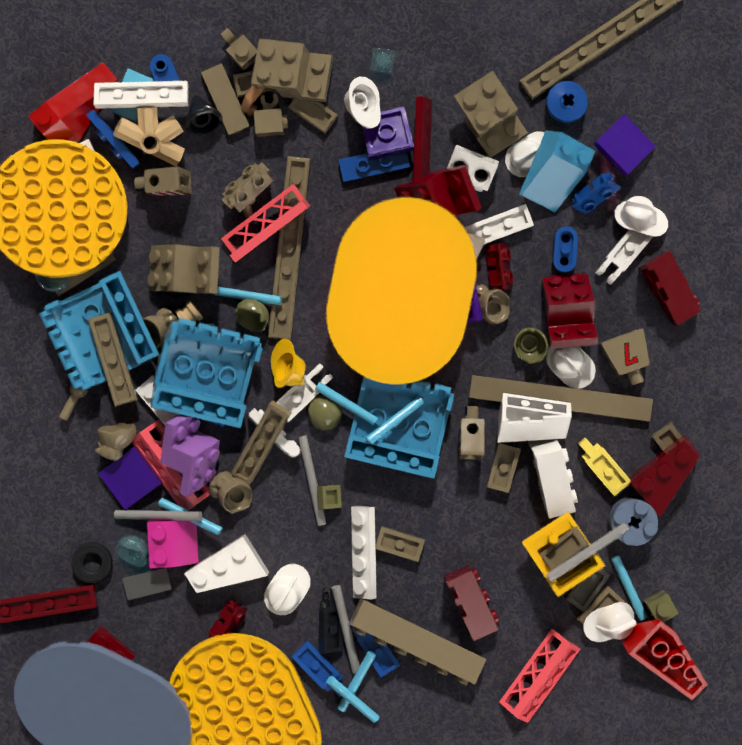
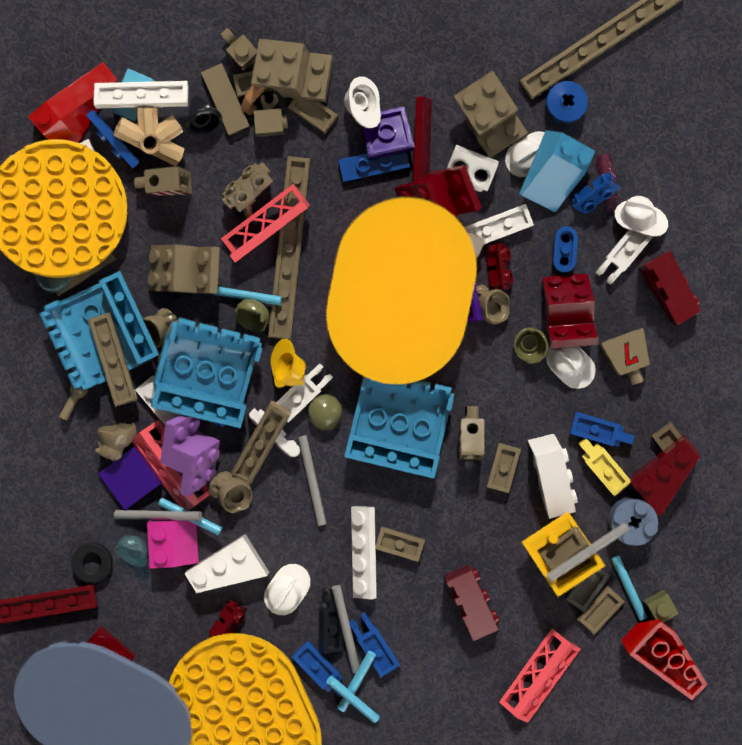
dark grey tile [122,568,173,600] -> none
blue plate [150,54,180,82] -> none
tan wheel [175,300,203,322] -> none
medium azure bar [315,382,378,425] -> none
olive plate [317,485,342,509] -> none
dark tan brick [349,599,486,686] -> none
medium azure bar [366,396,424,445] -> none
clear light blue plate [370,48,396,75] -> none
dark tan tile [469,375,653,421] -> none
white wedge [497,393,571,443] -> none
white piece [583,602,636,642] -> none
dark purple tile [593,114,656,177] -> none
none -> blue hinge [569,412,635,447]

